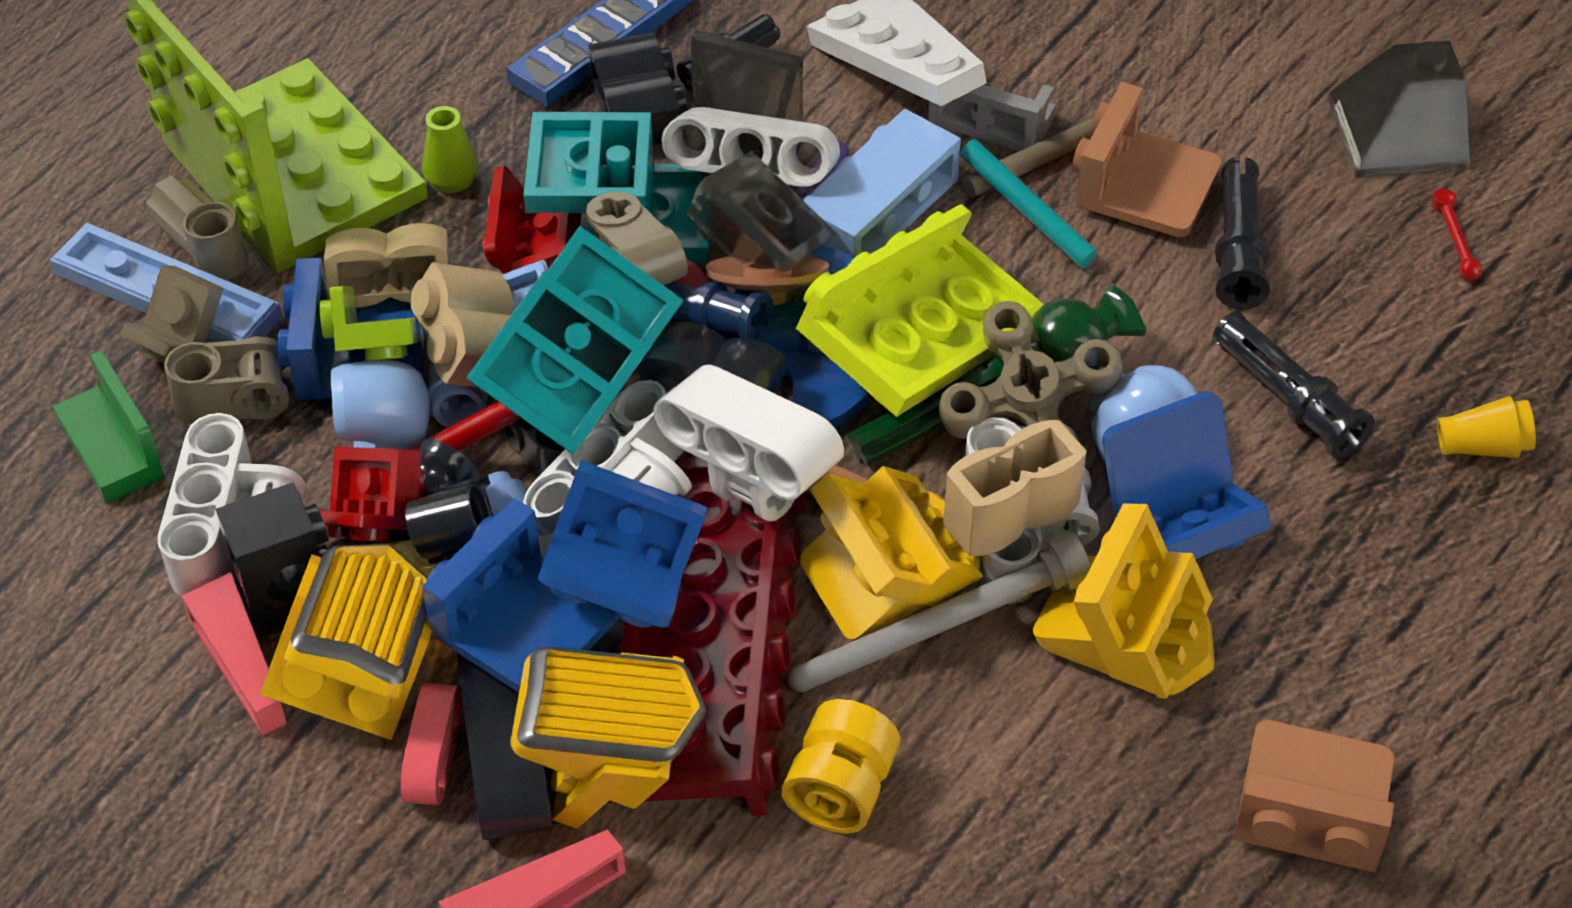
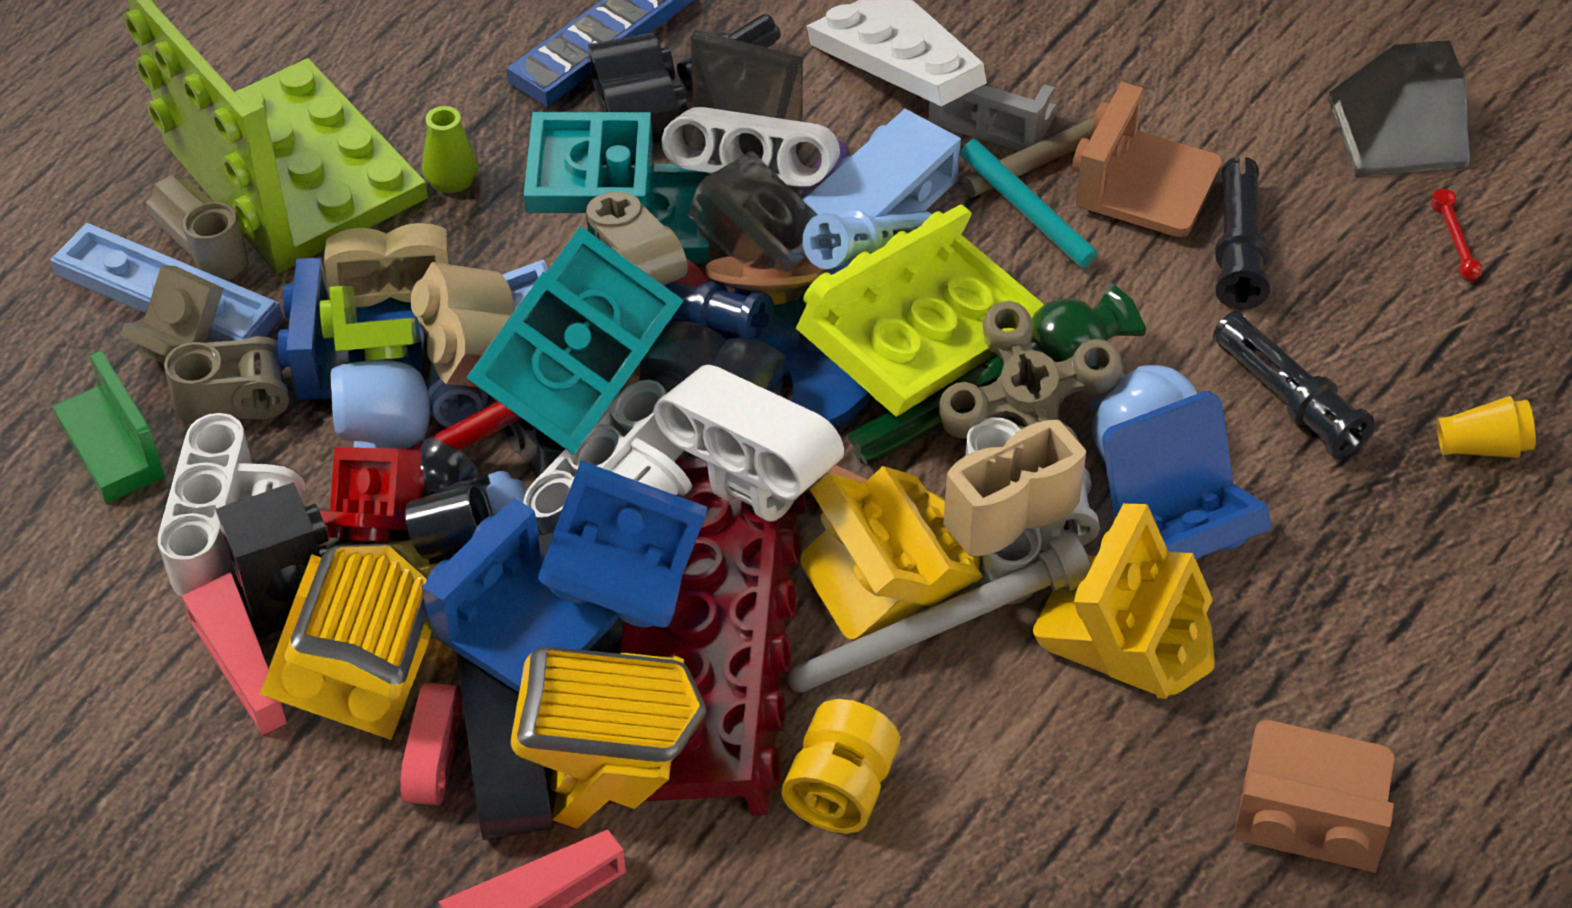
red bracket [482,165,582,274] -> none
none -> light blue pin [803,210,932,269]

